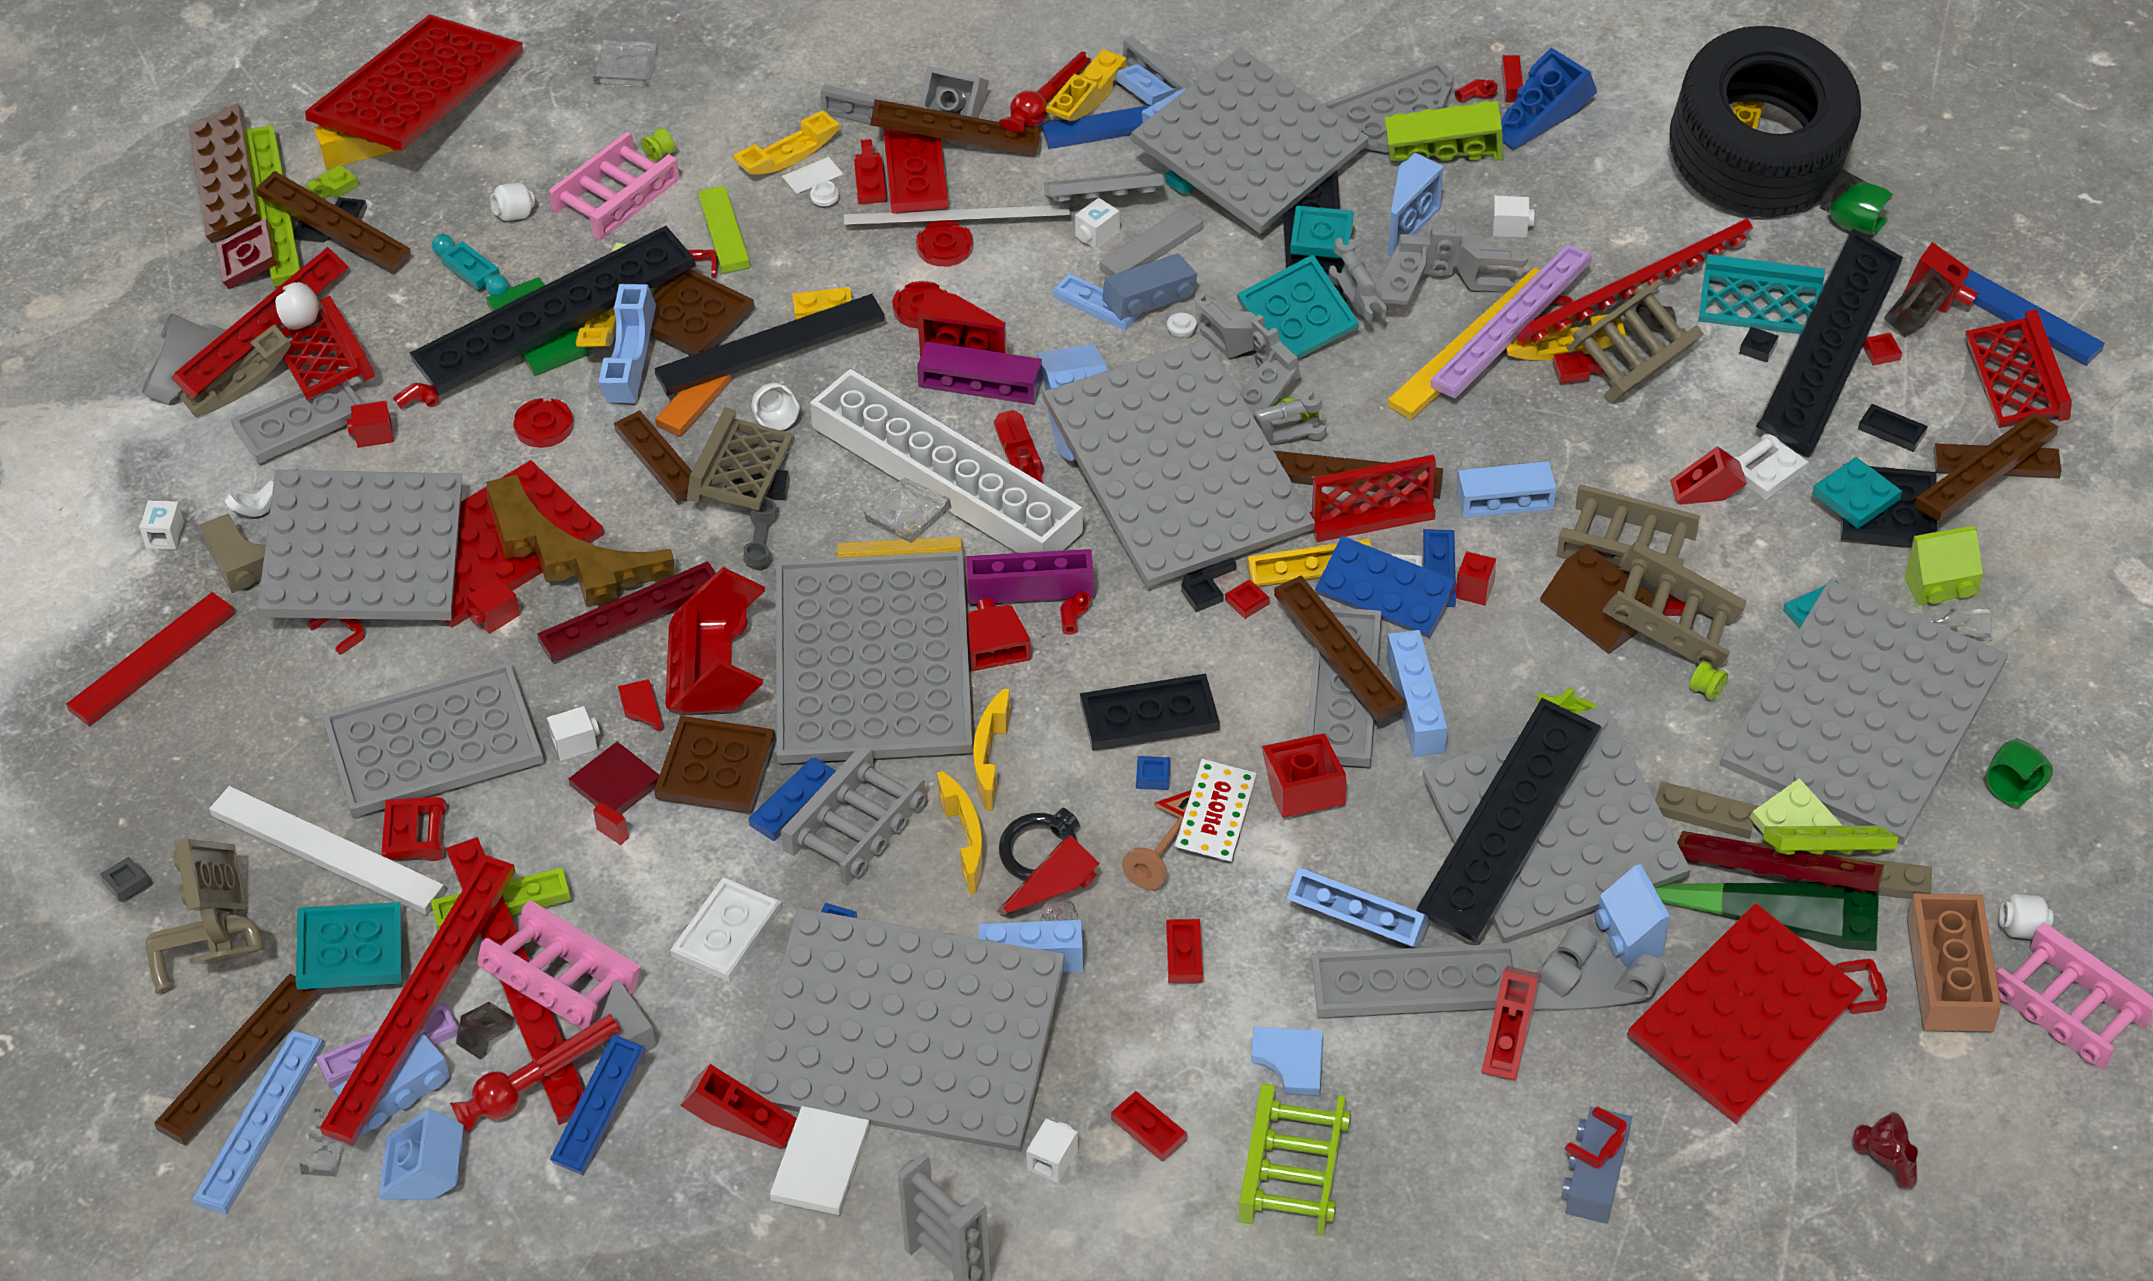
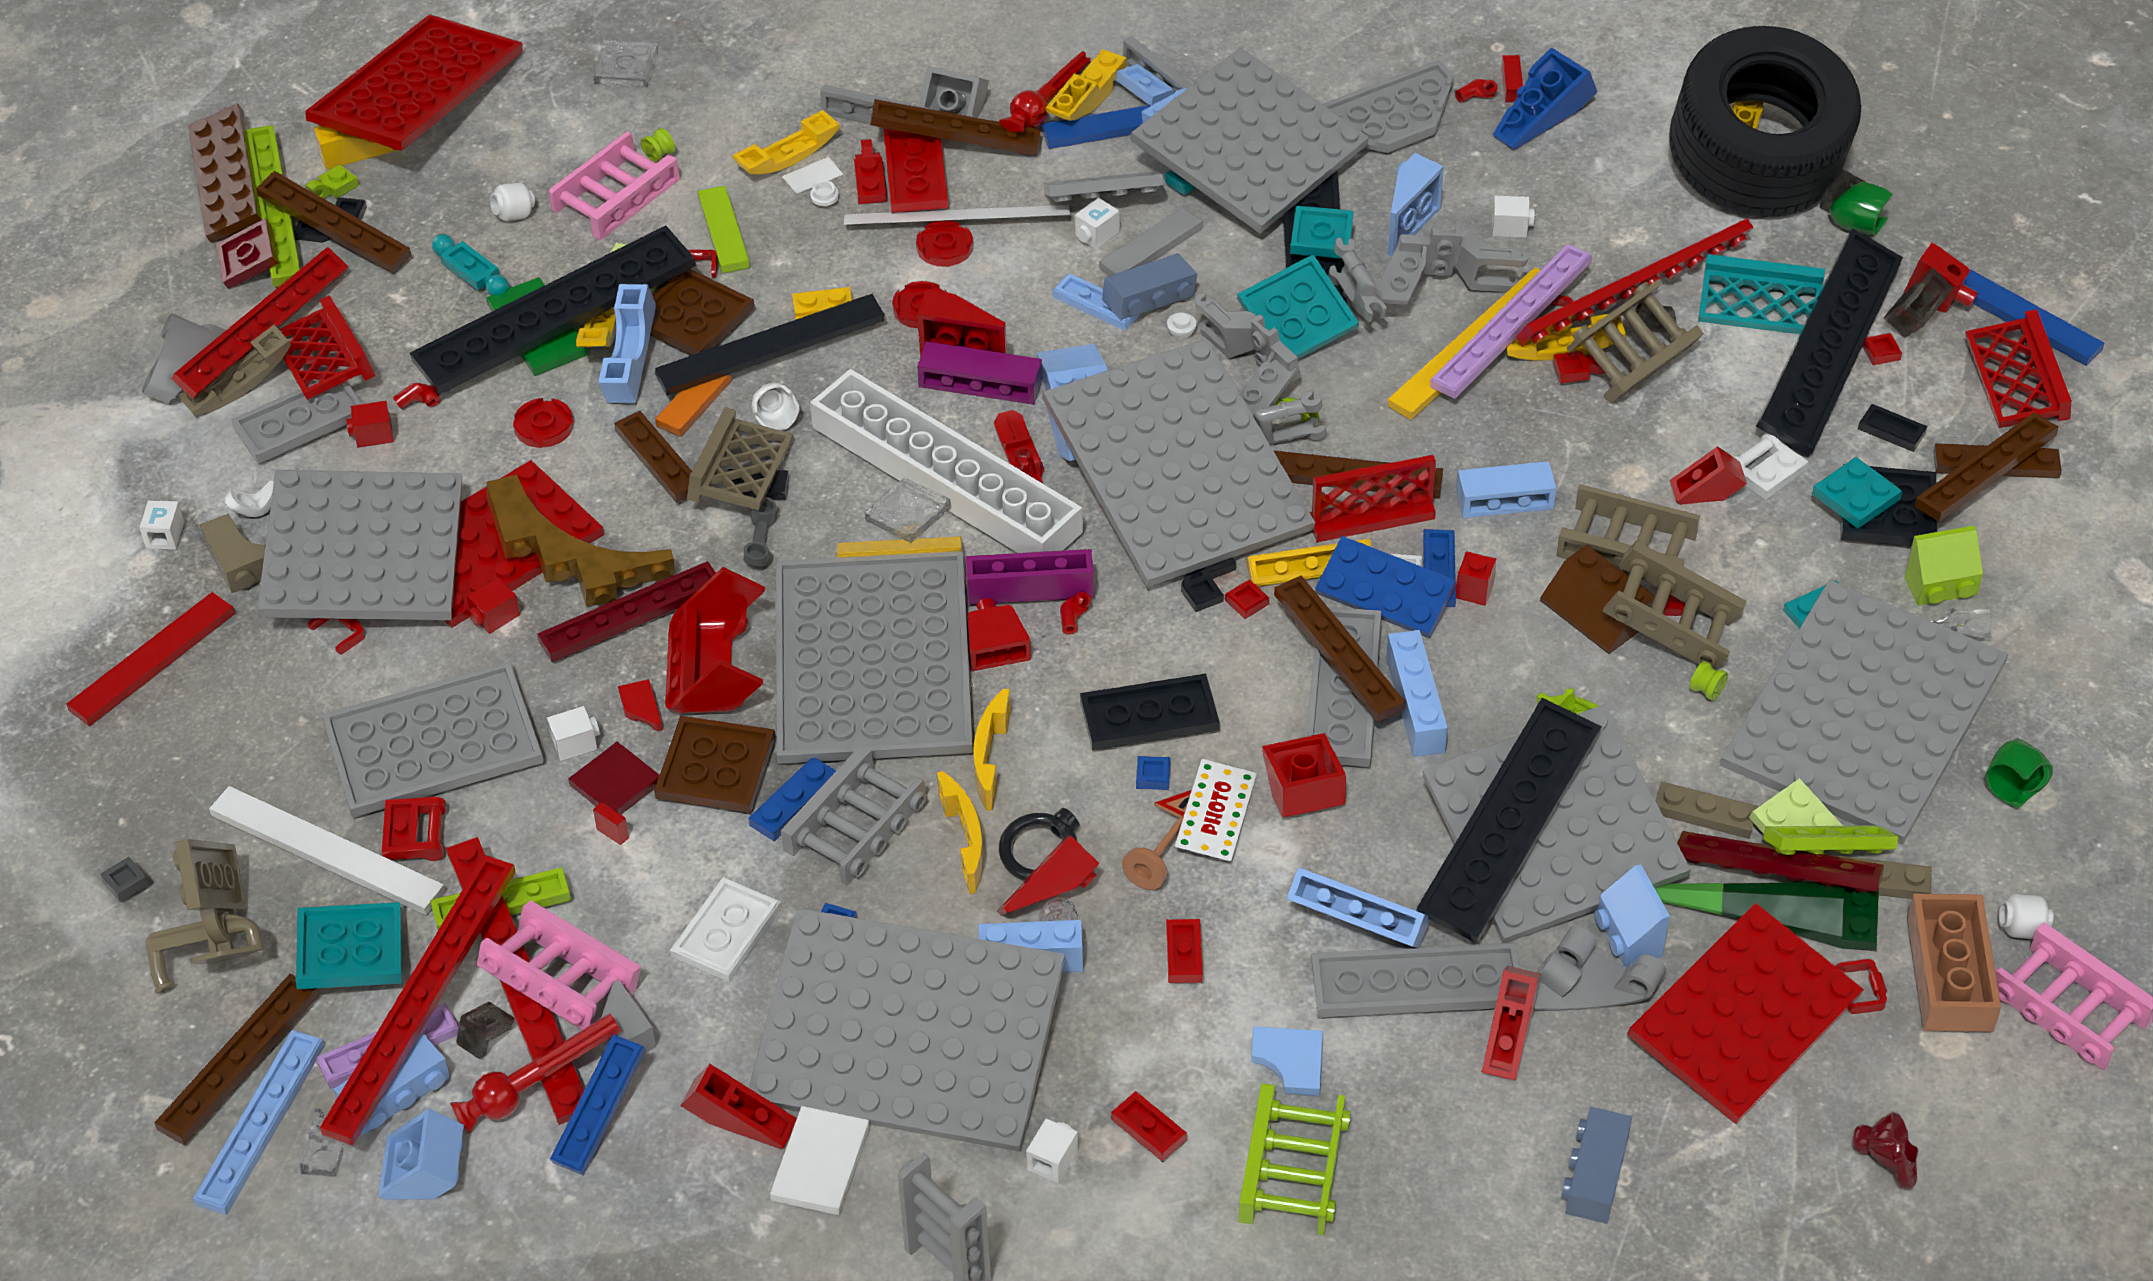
white hair [276,282,319,330] -> none
lime wedge [1385,101,1504,161] -> none
red piece [1565,1106,1627,1169] -> none
black plate [1739,327,1779,363] -> none

